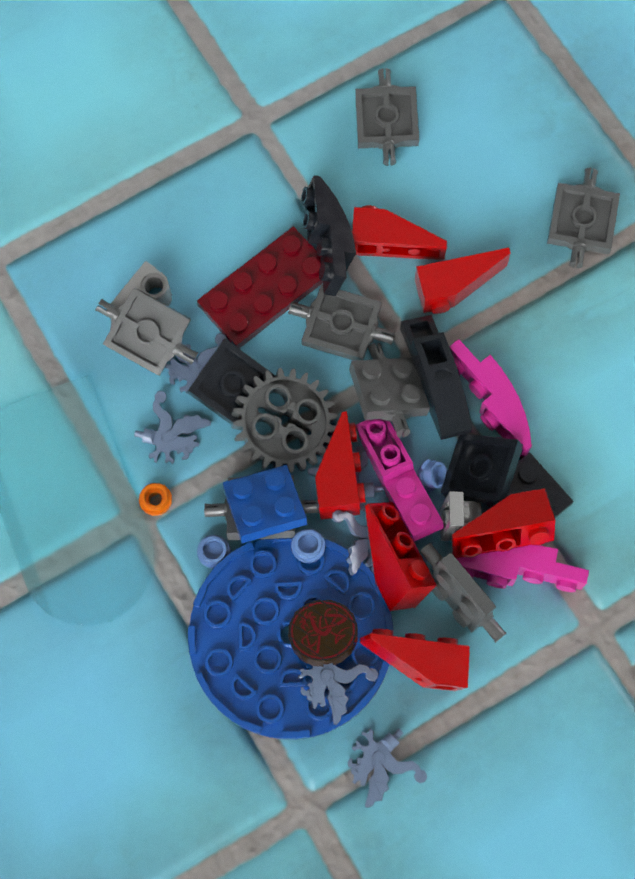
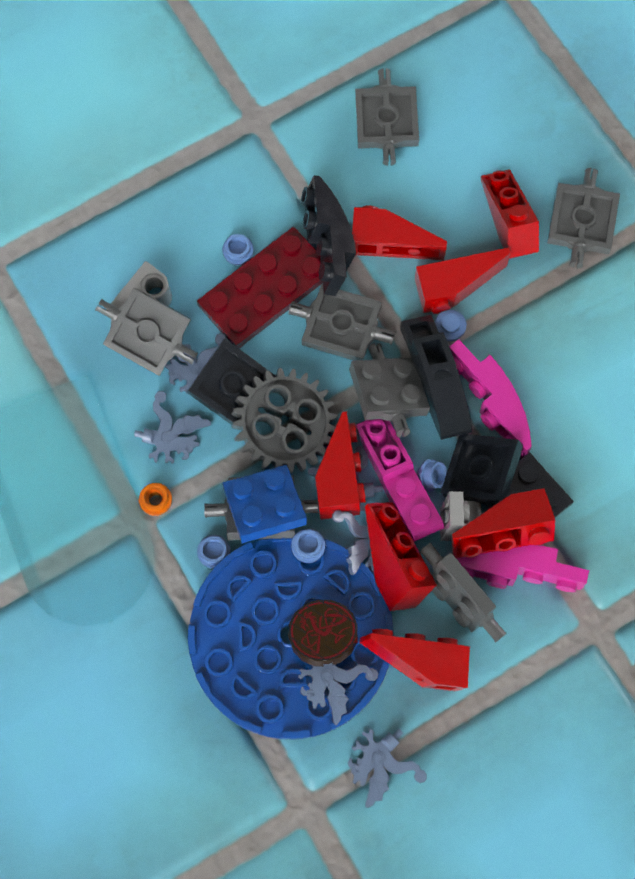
none -> medium blue plate [222,234,254,265]
none -> medium blue plate [435,310,466,341]
none -> red slope [481,169,539,259]

